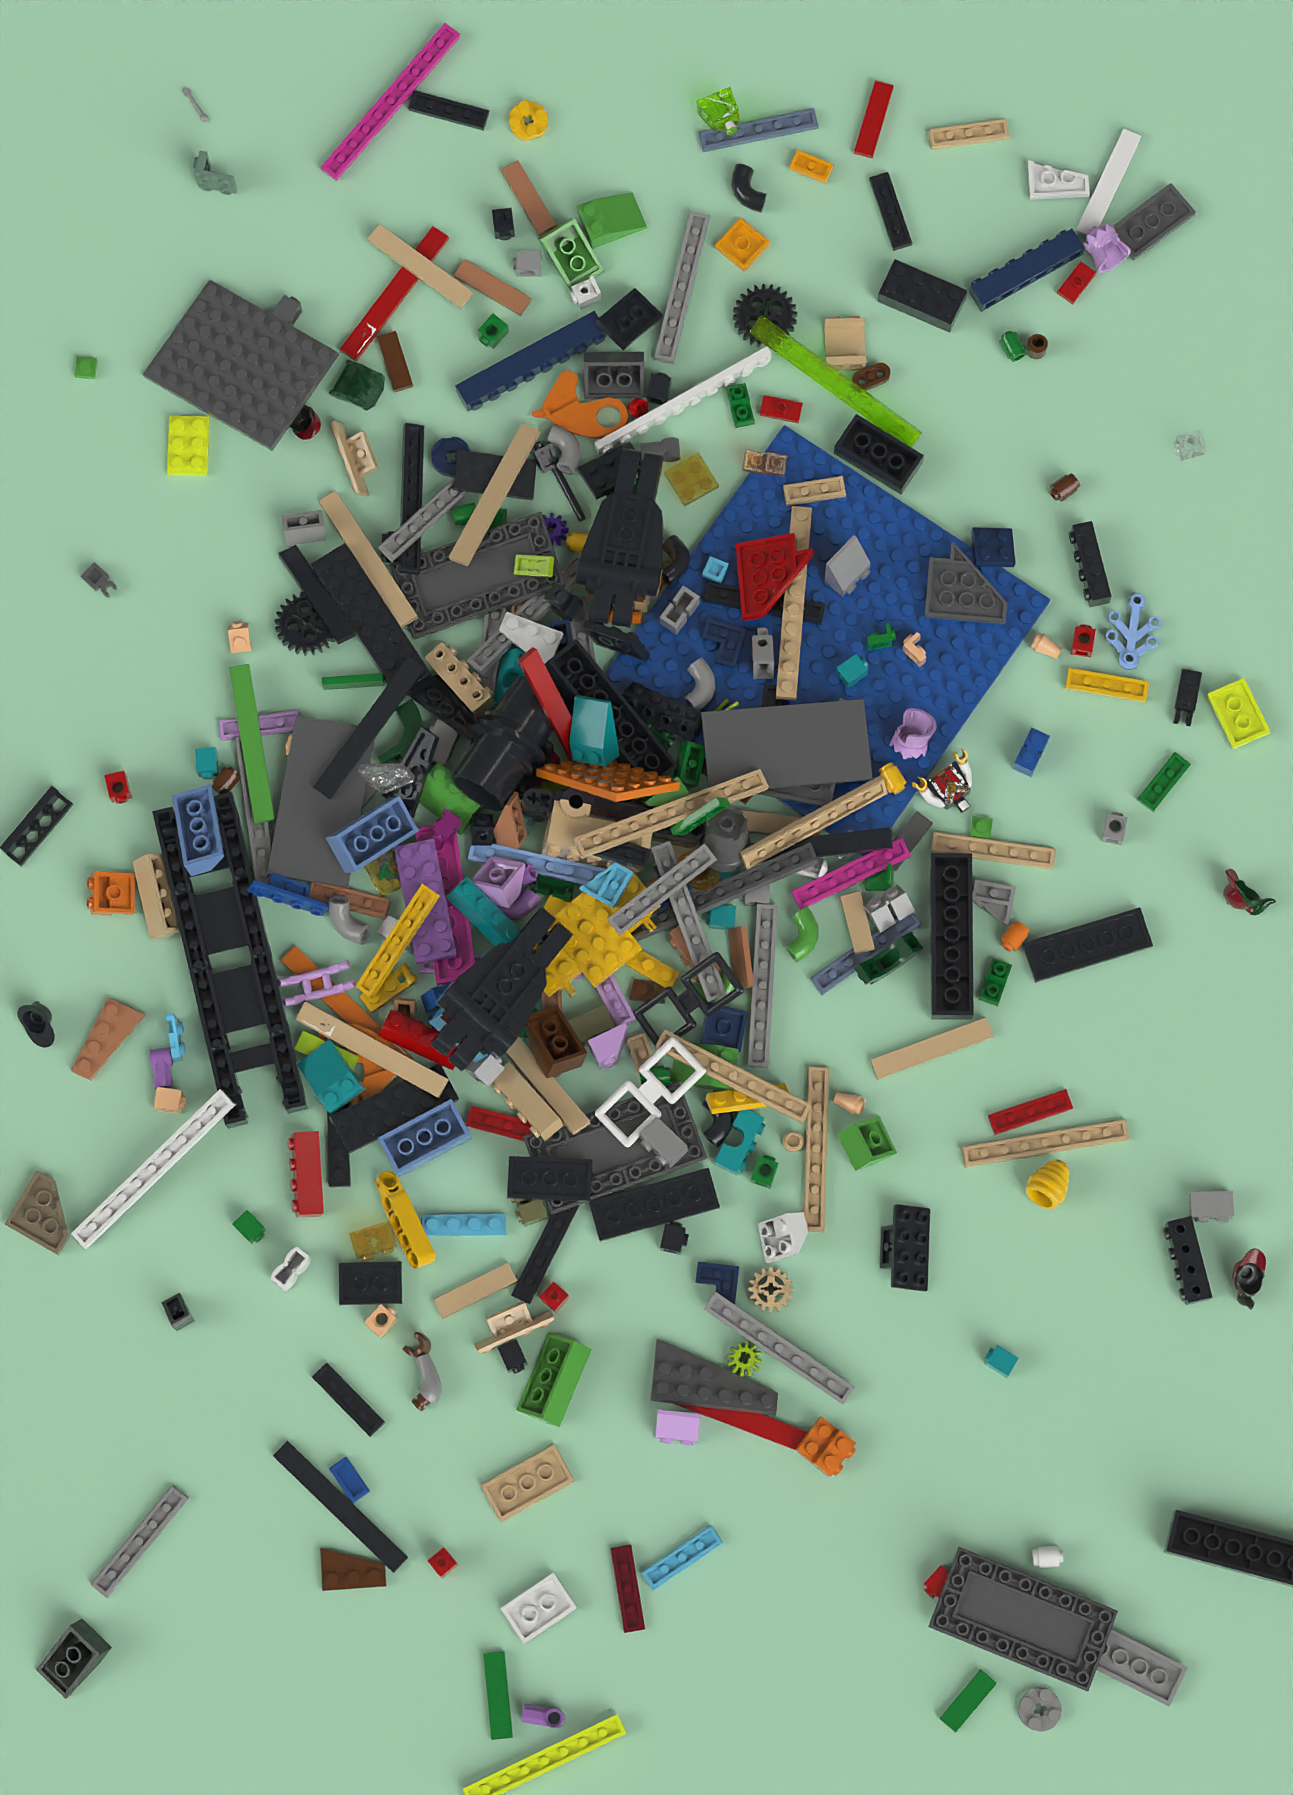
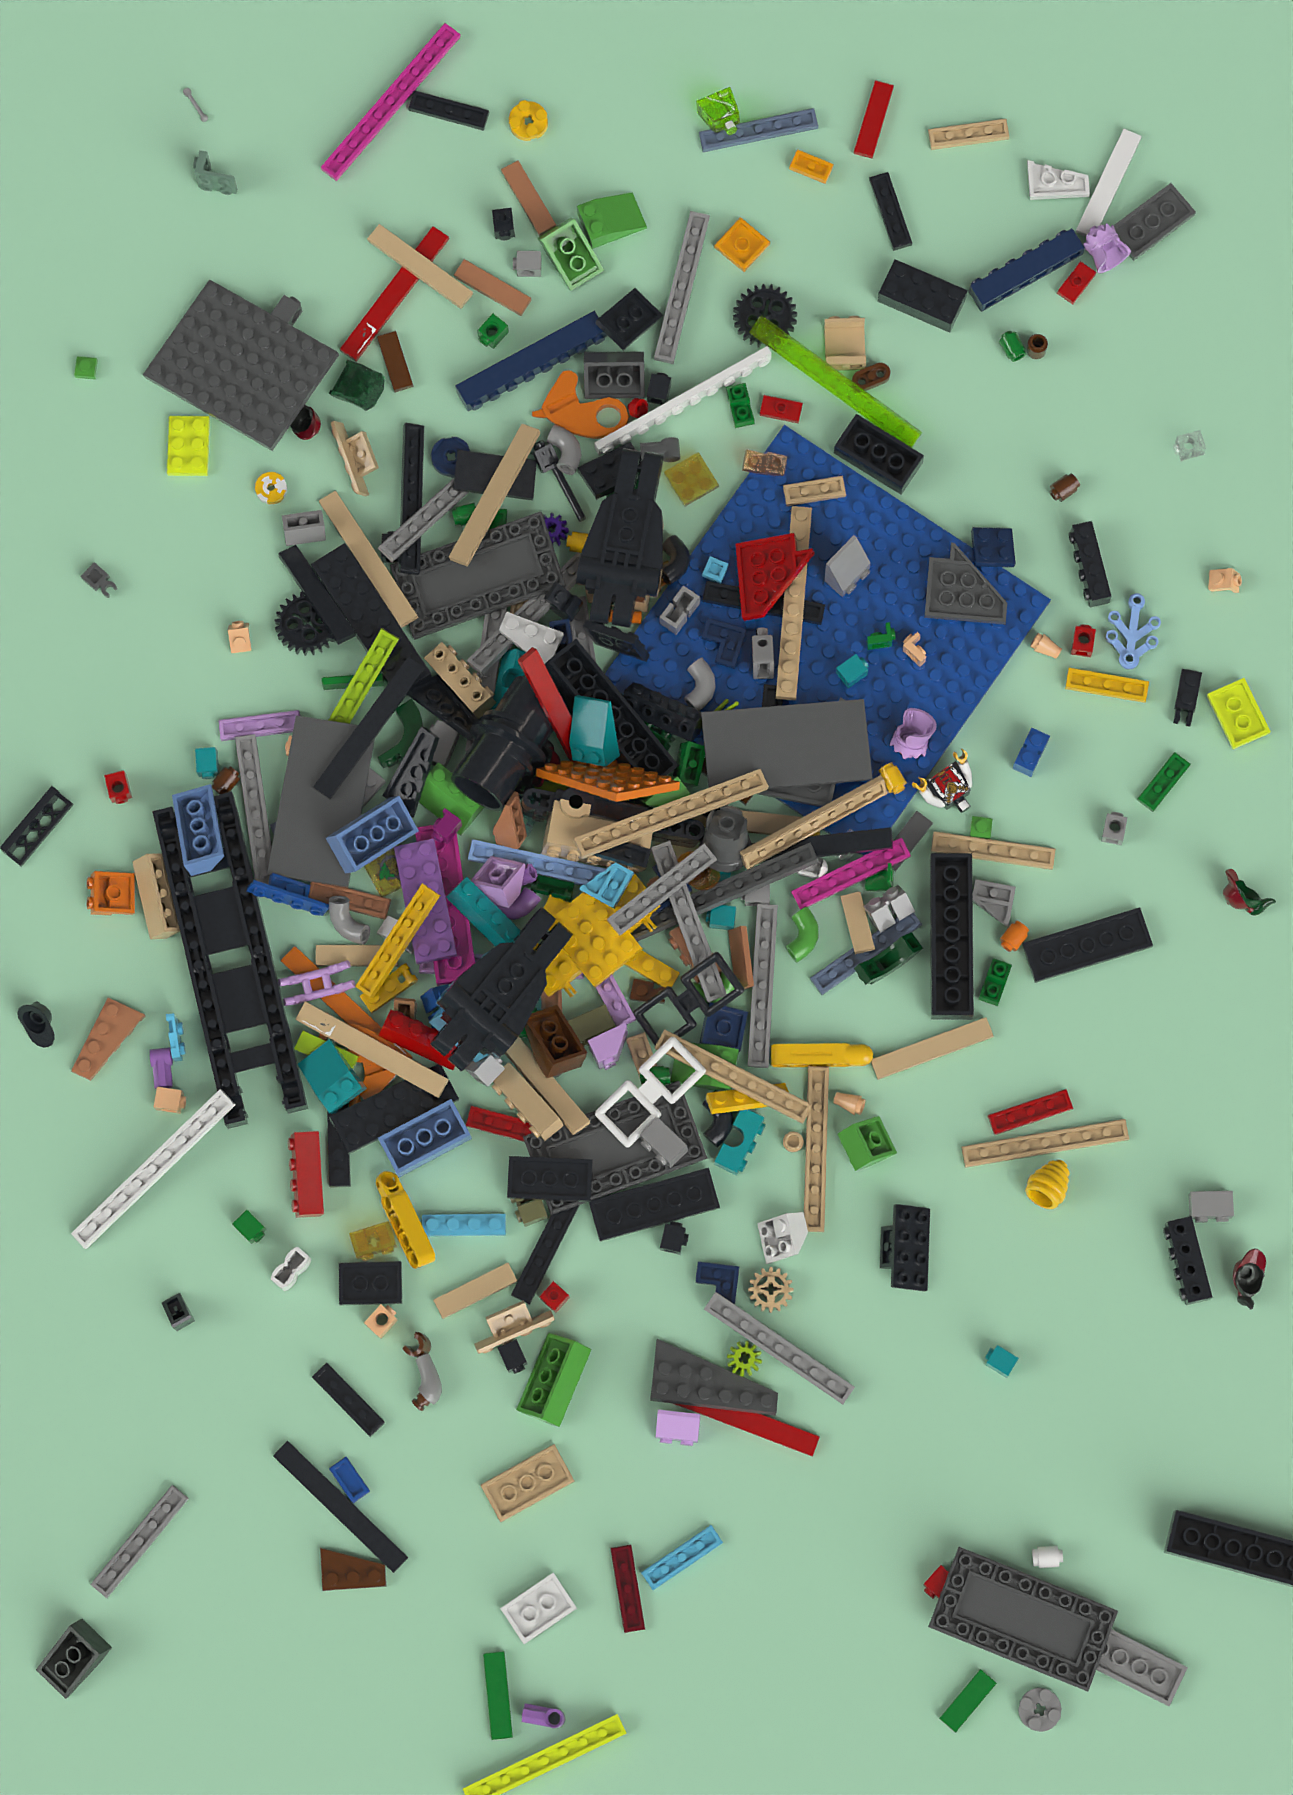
dark tan plate [5,1170,69,1256] -> none
bright green tile [229,664,275,824] -> none
clear wing [358,763,415,795] -> none
red brick [427,1547,458,1578] -> none
black brick [470,813,494,846] -> none
lime plate [514,554,554,577] -> none
white brick [570,276,602,309] -> none
green tile [670,797,730,835] -> none
black cylinder [731,164,767,213] -> none
green brick [751,1155,778,1189] -> none
orange plate [795,1417,856,1477] -> none
none -> yellow piece [255,472,287,504]
none -> tan tile [316,945,398,967]
none -> lime plate [328,628,399,724]
none -> yellow piece [771,1043,873,1067]
none -> light nougat bracket [1209,568,1242,593]

